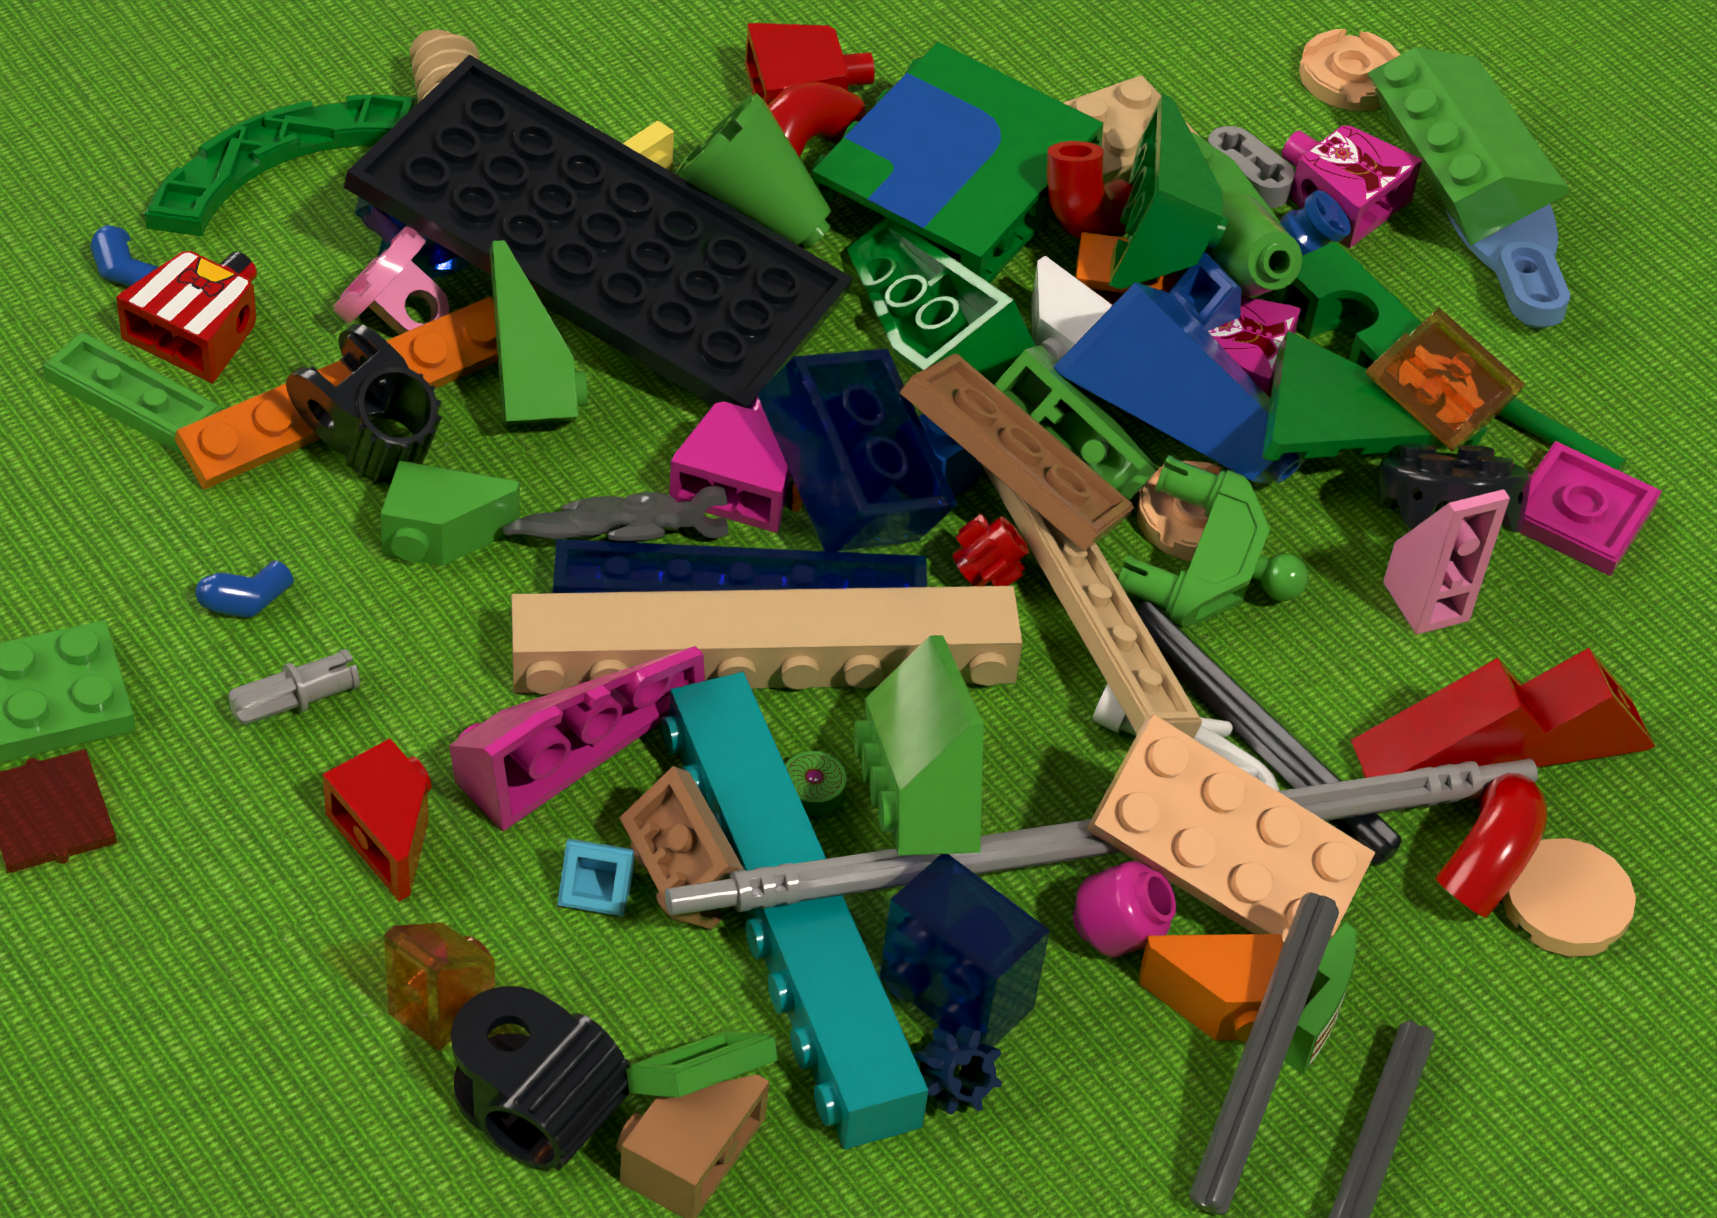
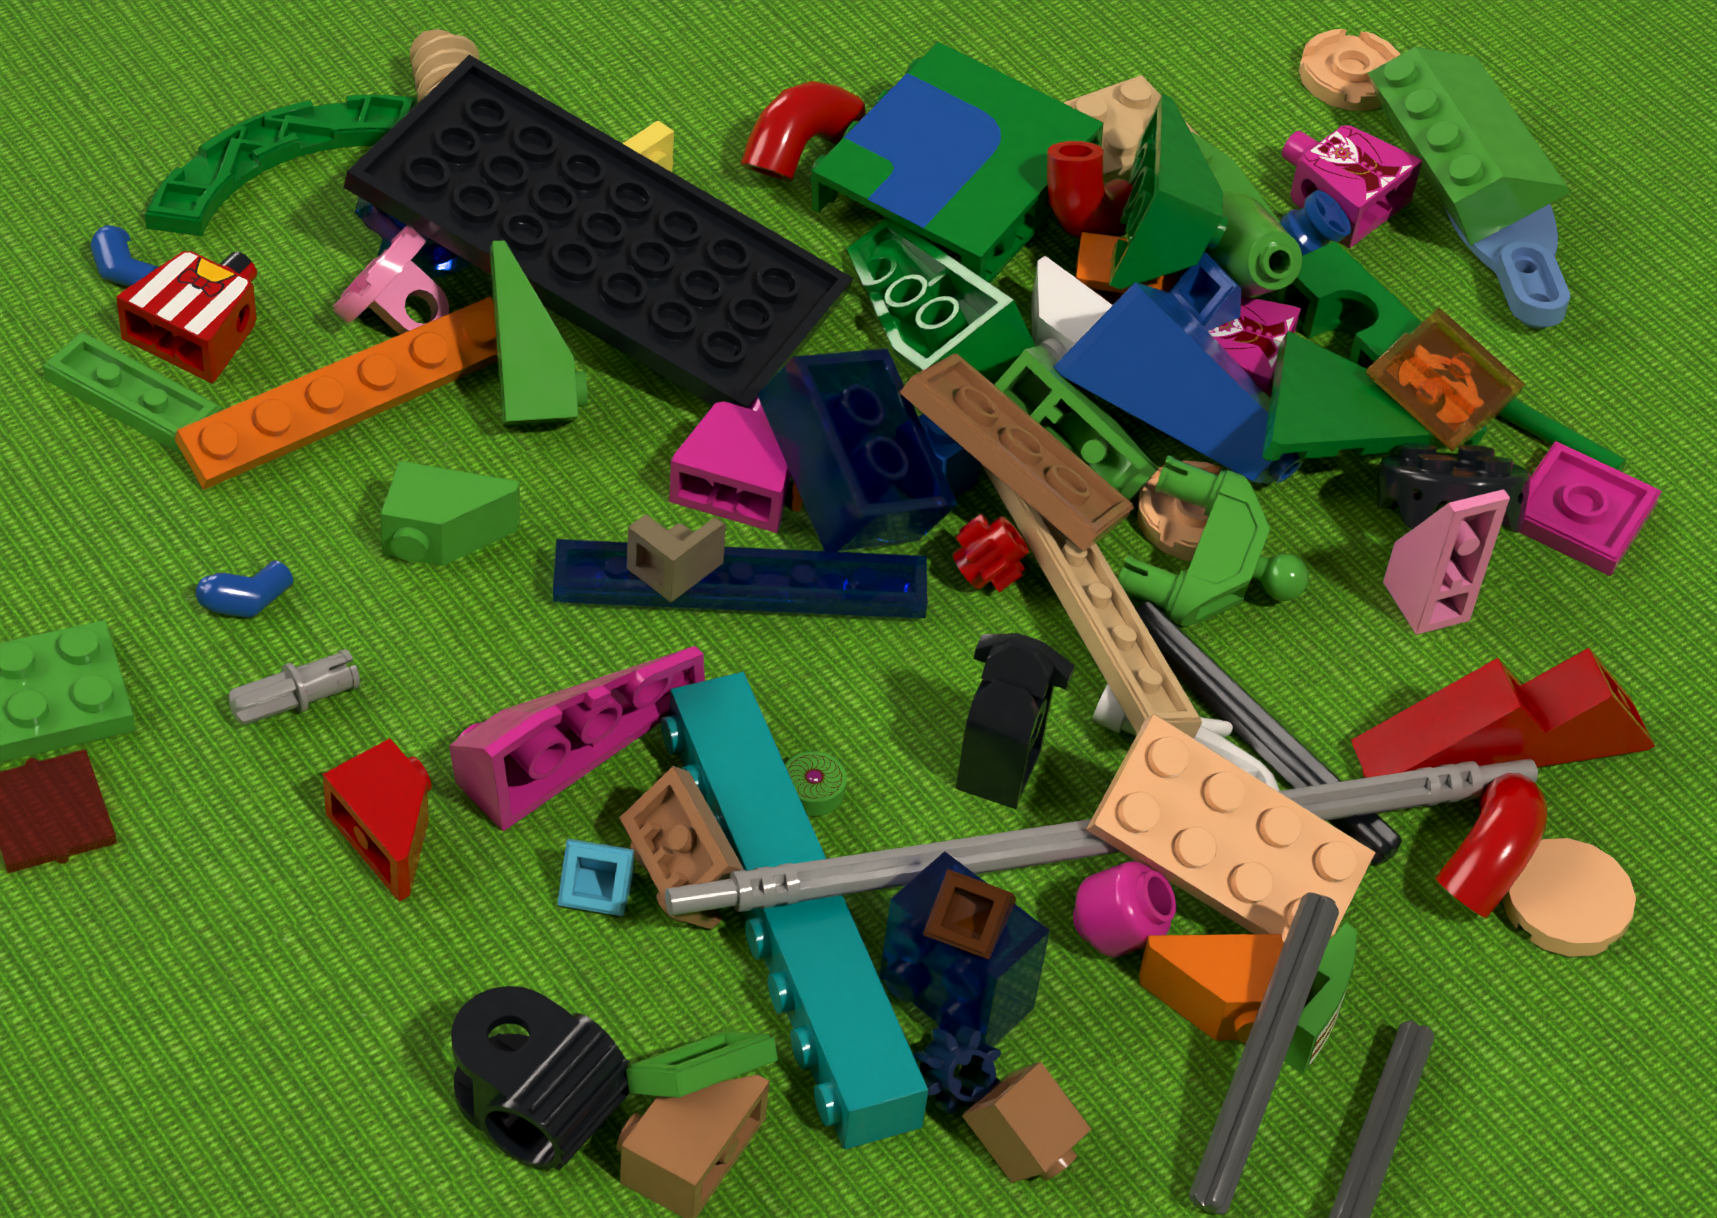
black piece [286,323,442,485] -> none
clear orange slope [384,922,495,1051] -> none
dark grey piece [502,486,728,543] -> none
tan brick [512,586,1022,694] -> none
bright green cone [676,93,831,249] -> none
red torso [745,23,875,105] -> none
bright green slope [854,635,984,856] -> none
light grey beam [1208,126,1295,208] -> none
none -> dark tan panel [627,514,726,602]
none -> reddish brown slope [923,869,1017,960]
none -> black piece [956,633,1075,809]
none -> medium nougat brick [962,1062,1091,1183]

